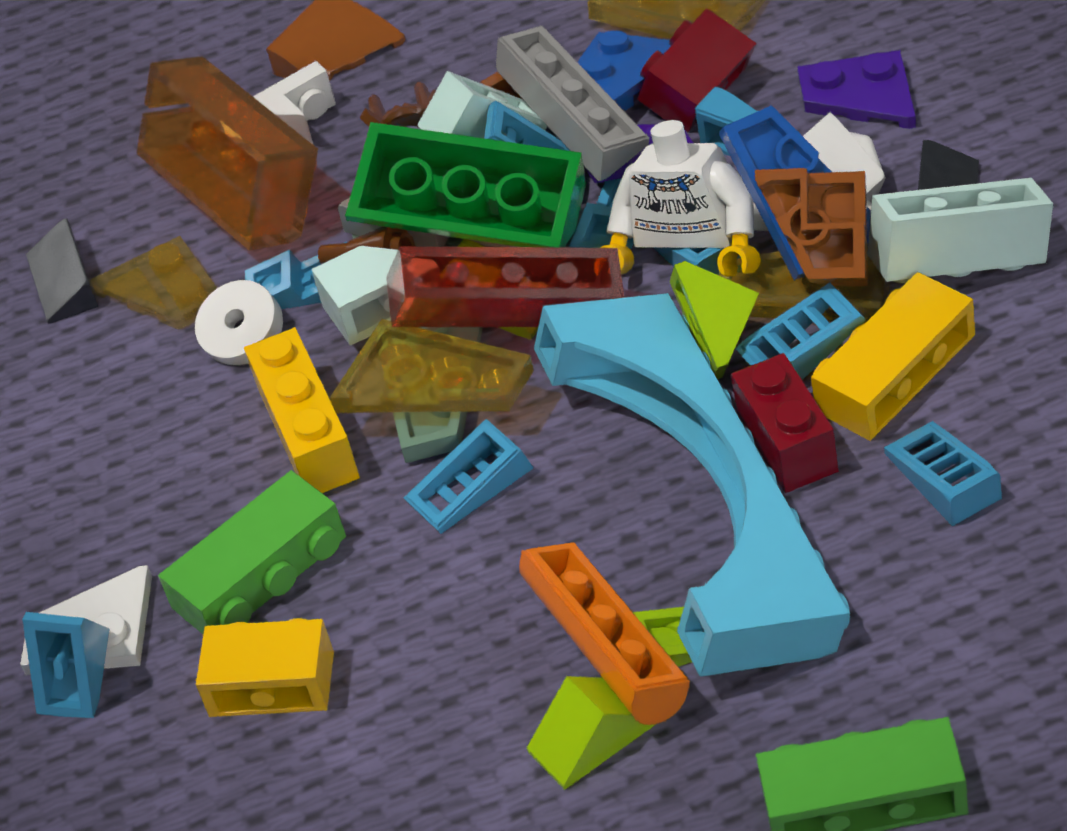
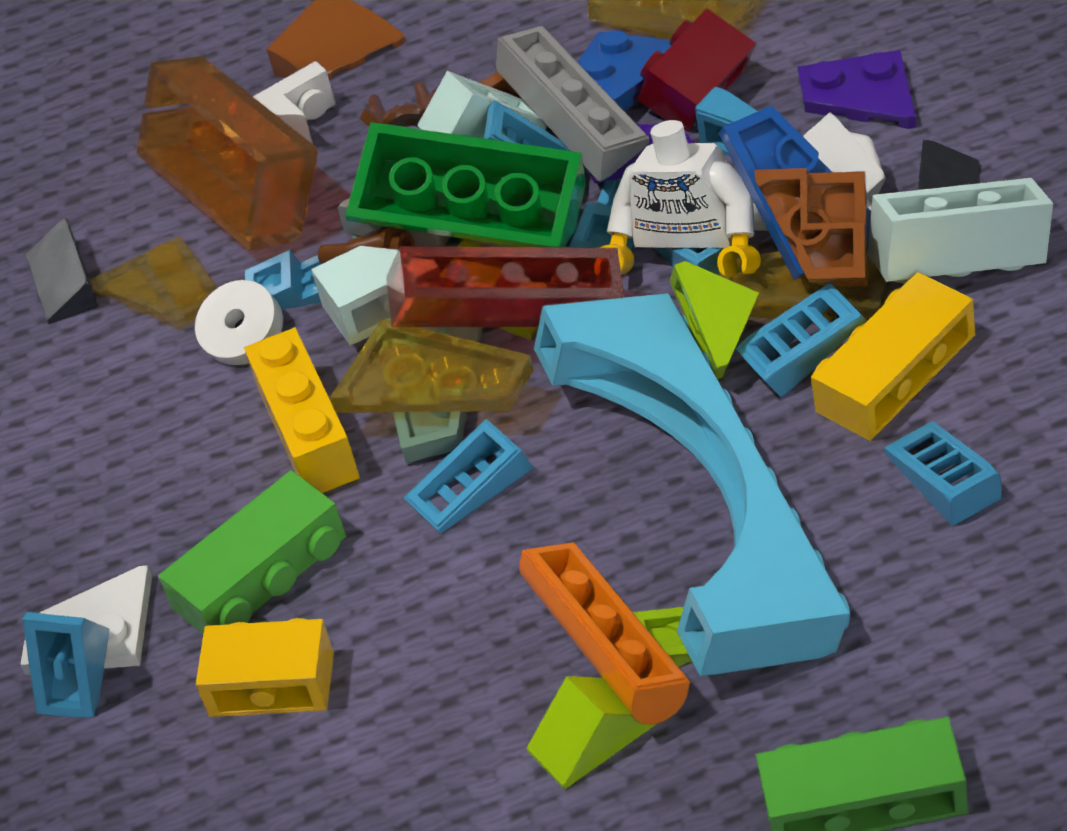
dark red brick [731,353,839,494] -> none

